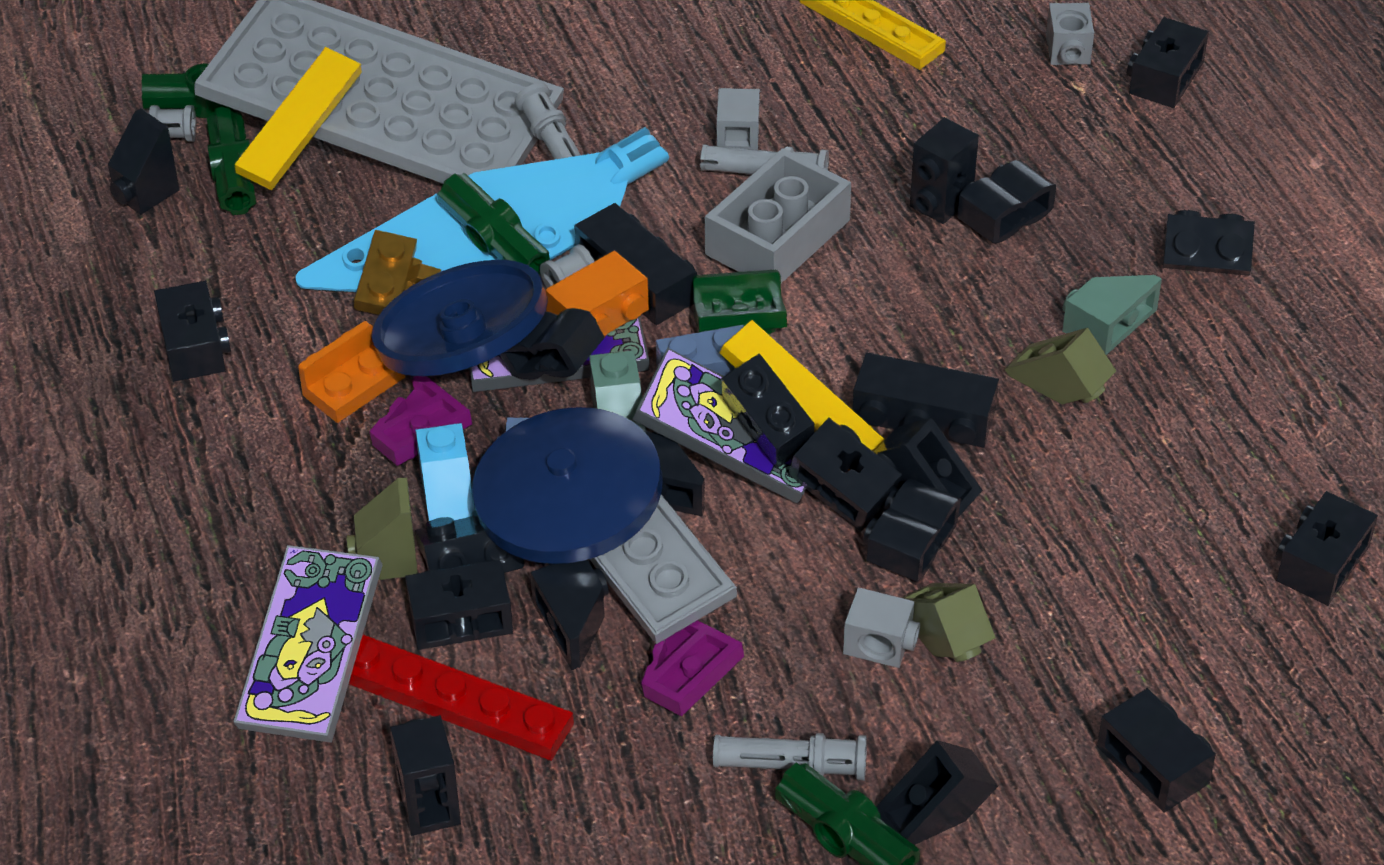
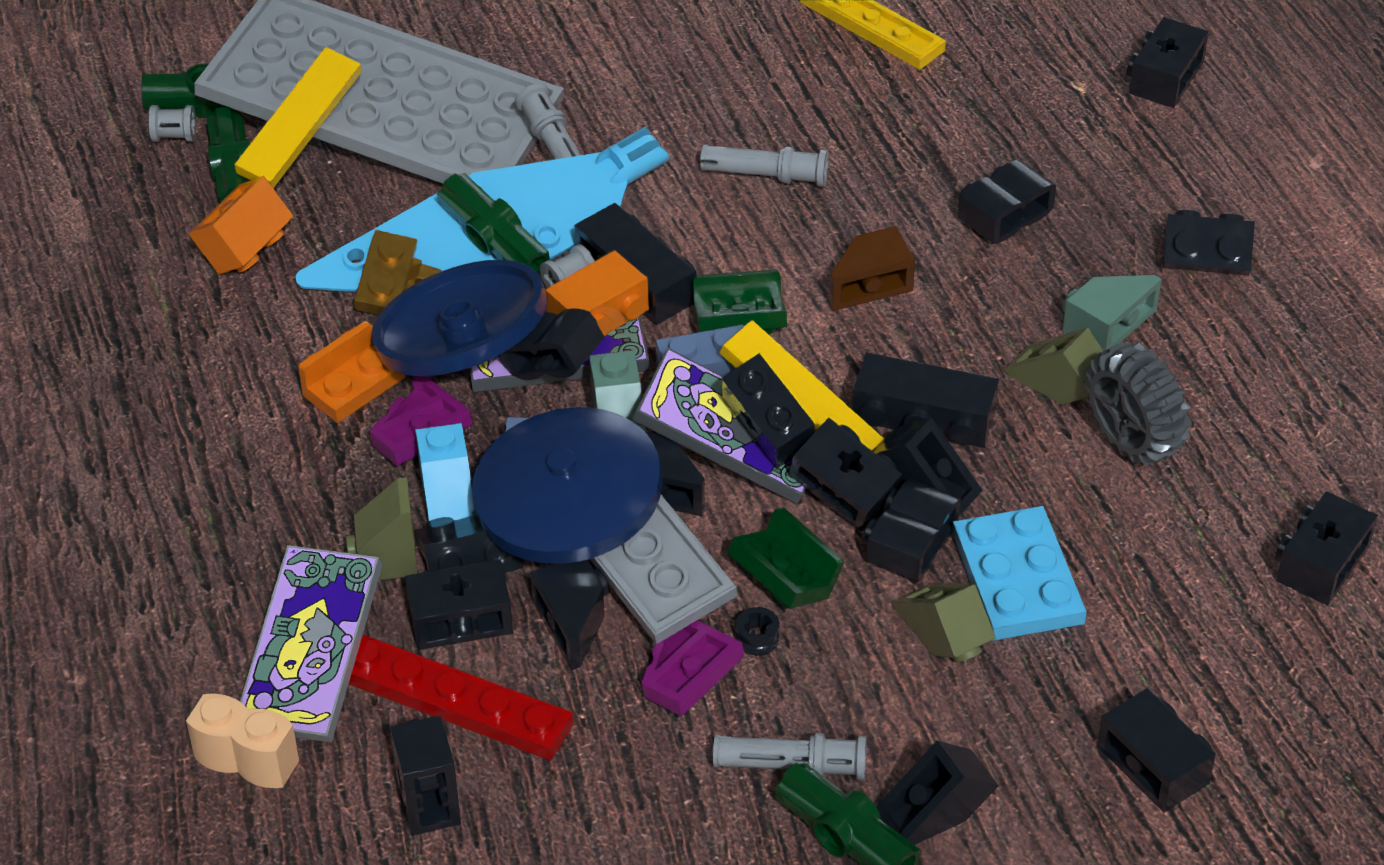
black slope [108,108,180,215] -> none
black brick [154,280,231,382] -> none
light grey brick [705,148,851,283] -> none
light grey brick [717,88,760,150] -> none
light grey brick [843,587,920,668] -> none
black brick [910,117,979,225] -> none
light grey brick [1046,3,1094,65] -> none
none -> light nougat brick [186,693,299,788]
none -> orange brick [188,176,294,274]
none -> dark green bracket [727,508,844,609]
none -> black bush [736,607,780,656]
none -> reddish brown slope [829,226,915,311]
none -> medium azure plate [952,506,1087,641]
none -> dark grey gear [1084,341,1192,465]

